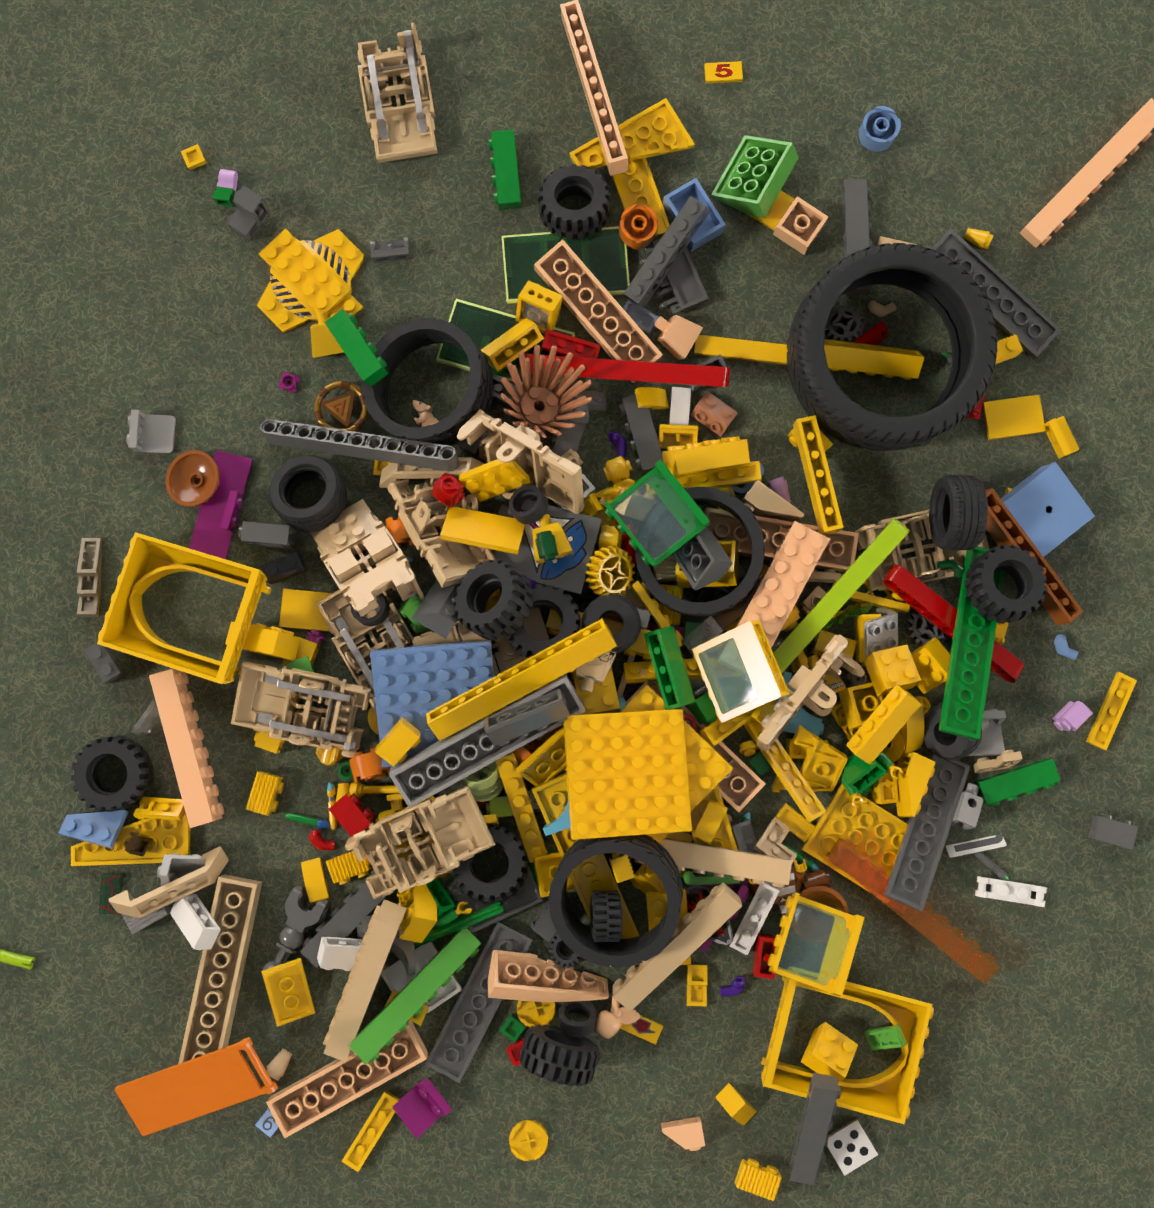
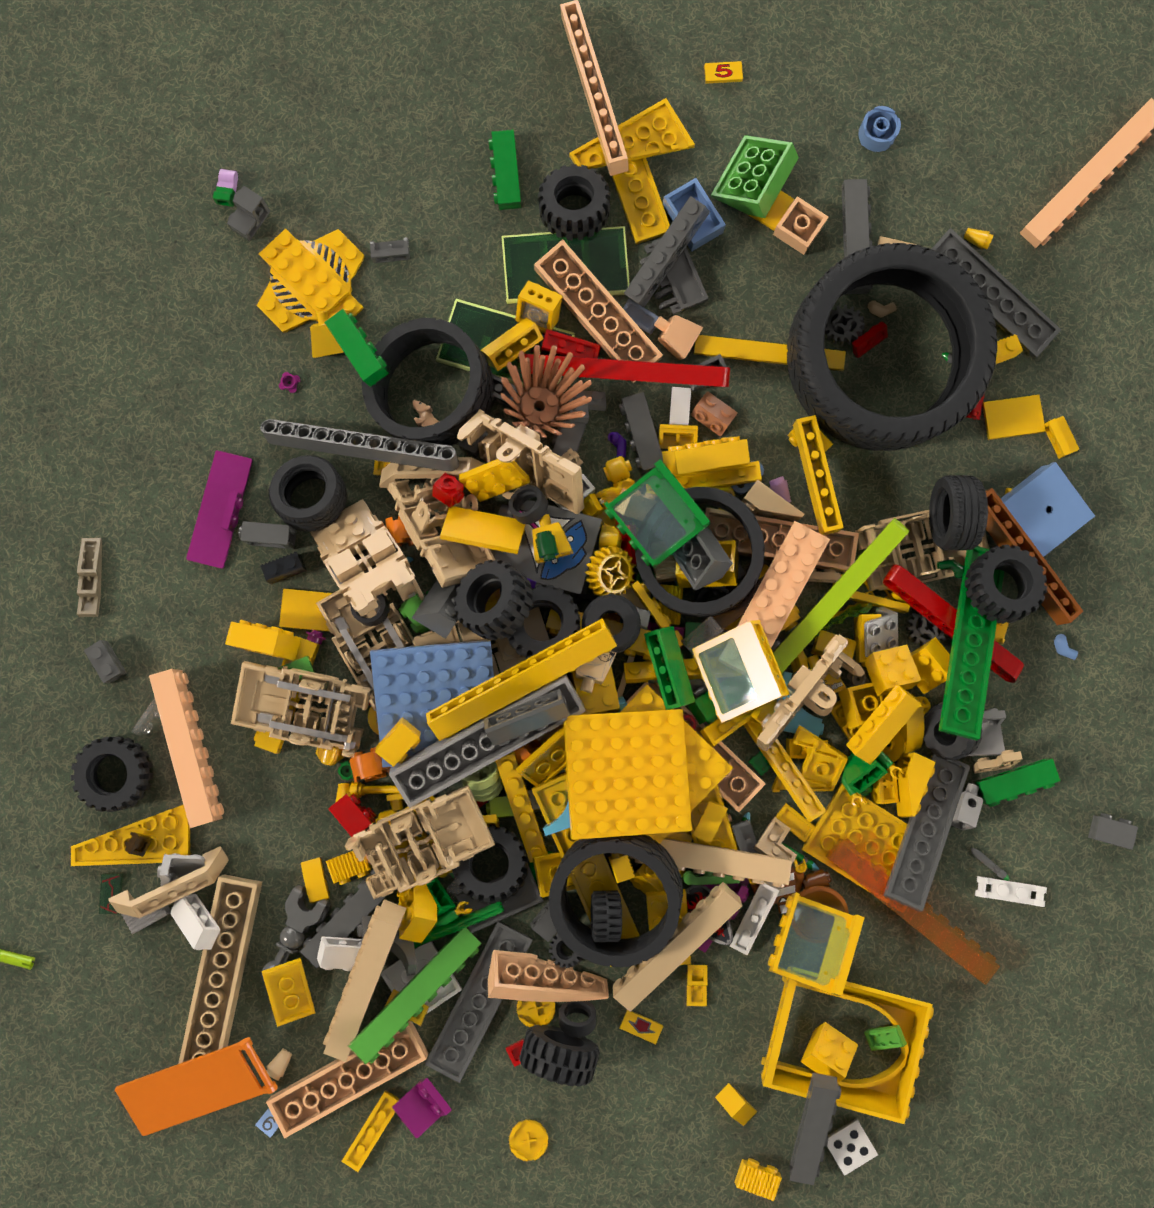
medium blue wing [59,810,129,849] -> none
yellow panel [97,532,271,684] -> none
light grey bracket [126,410,176,454] -> none
yellow plate [133,797,186,821] -> none
dark orange dish [166,450,220,507] -> none
yellow plate [181,144,207,171] -> none
yellow brick [246,771,284,816] -> none
green piece [285,812,331,828] -> none
red arm [309,830,336,851] -> none
piece [314,381,369,432] -> none
yellow piece [327,782,337,830] -> none
tan piece [357,22,438,163] -> none
green tile [499,1014,527,1043] -> none
light nougat piece [594,996,641,1039] -> none
orange brick [619,204,658,250] -> none
yellow slope [635,387,669,410] -> none
light nougat slope [661,1117,705,1151] -> none
dark purple arm [720,975,746,997] -> none
yellow plate [739,740,758,756] -> none
red brick [752,933,779,980] -> none
tan brick [800,586,826,614] -> none
yellow brick [824,339,924,380] -> none
sticker [946,834,1006,858] -> none
lavender brick [1052,701,1093,731] -> none
yellow plate [1086,672,1137,750] -> none

